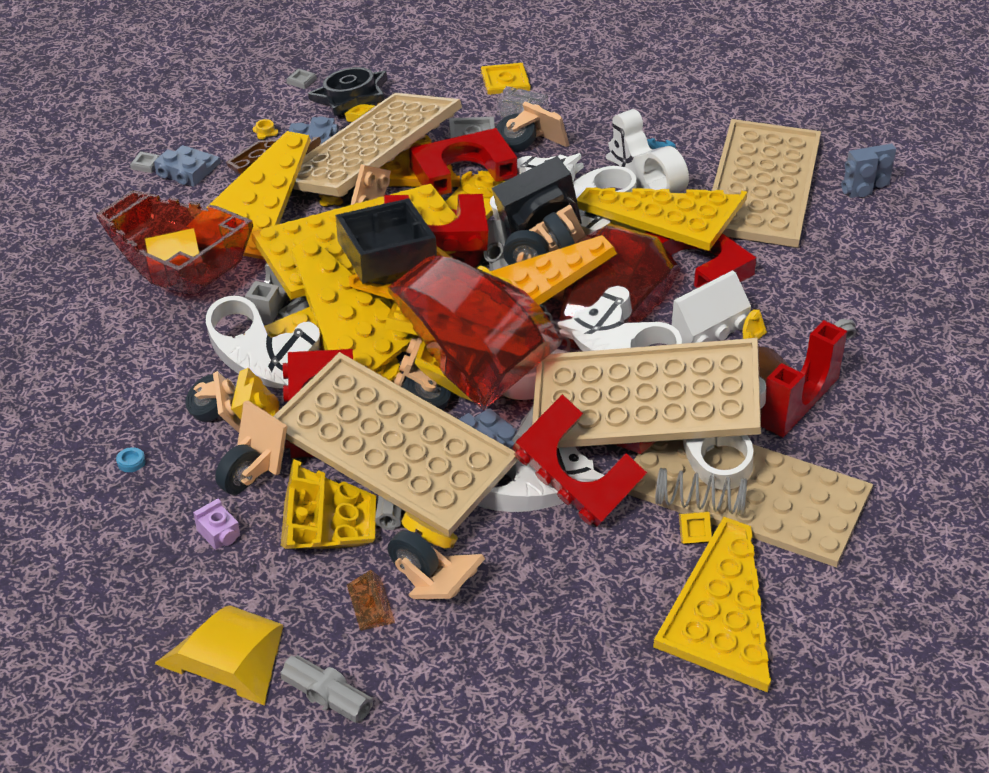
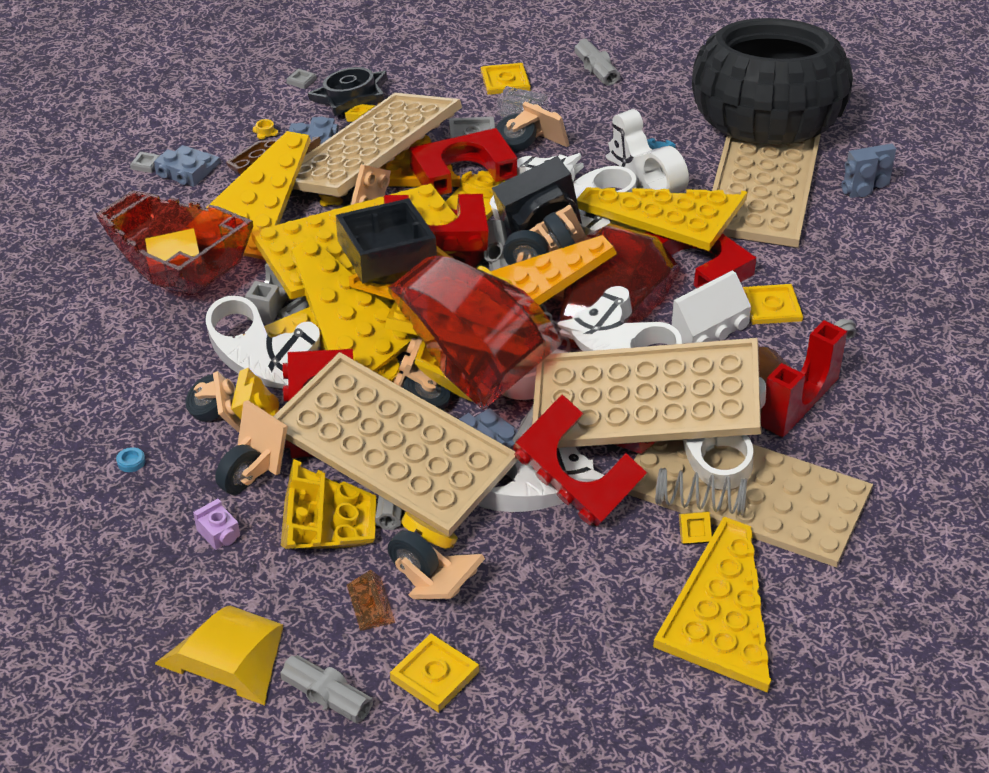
yellow tile [742,309,767,339] -> none
none -> yellow plate [390,633,479,713]
none -> light grey piece [575,39,620,86]
none -> black tyre [692,18,853,144]
none -> yellow tile [743,284,803,325]

